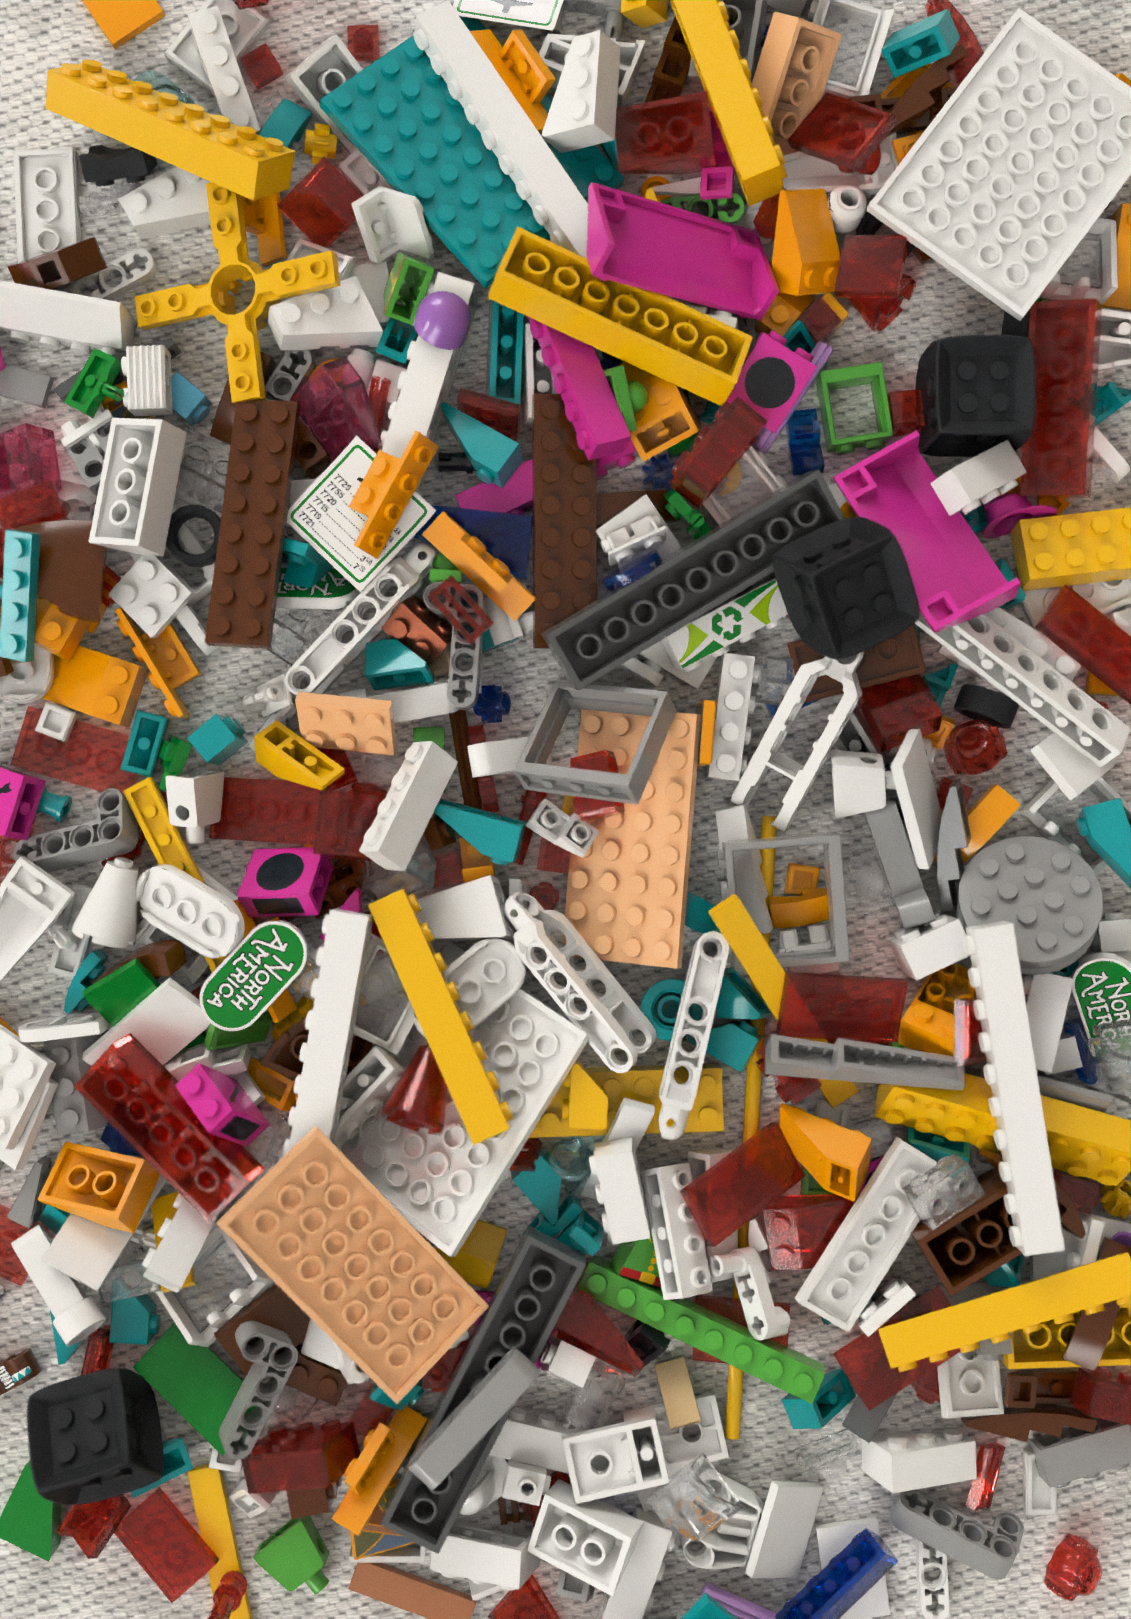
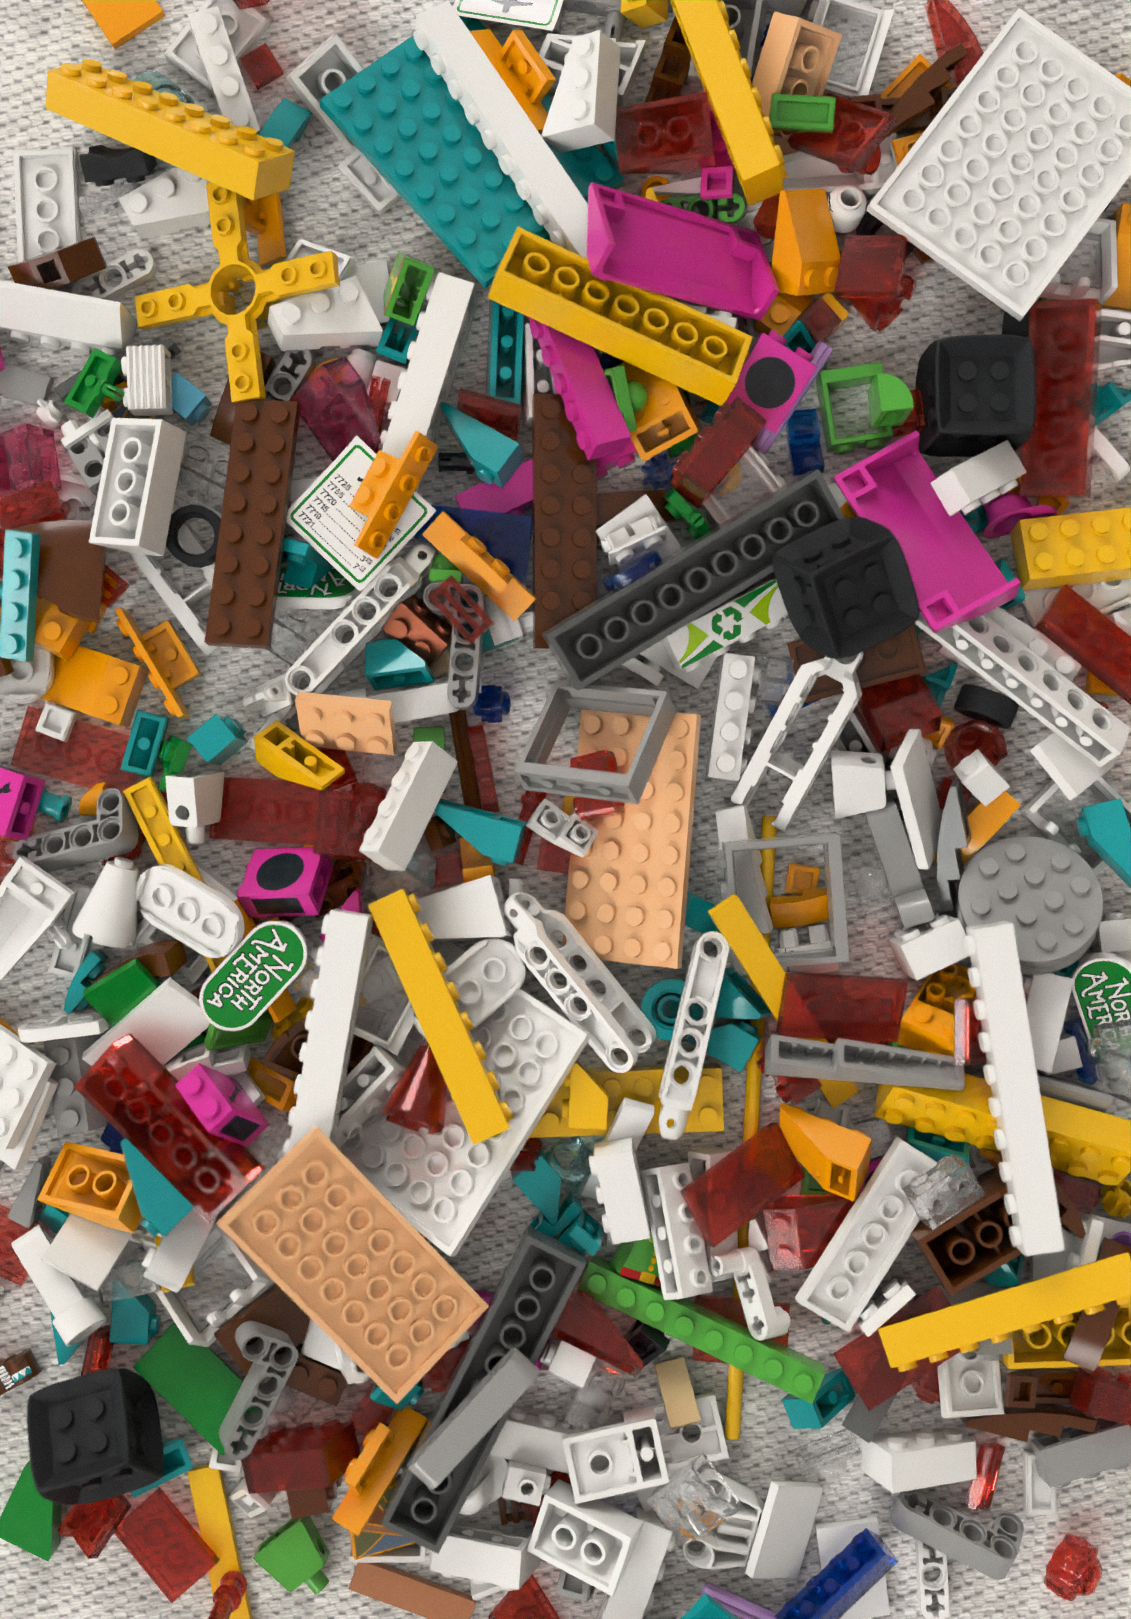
white plate [108,555,196,638] -> none
clear red slope [277,156,362,248] -> none
reddish brown leg [295,418,332,479] -> none
yellow gear [303,123,337,166] -> none
clear red plate [347,25,380,61] -> none
white bracket [351,186,434,264] -> none
medium lavender helmet [414,291,471,350] -> none
yellow slope [435,1219,507,1289] -> none
white beam [467,737,552,778] -> none
clear red plate [529,882,559,910] -> none
light orange tile [695,700,716,767] -> none
teal brick [881,9,960,78] -> none
none -> white plate [36,398,69,429]
none -> light orange tile [79,782,108,815]
none -> teal slope [120,1138,194,1238]
none -> bright green tile [769,94,836,133]
none -> bright green brick [867,373,914,428]
none -> white brick [953,749,1010,807]

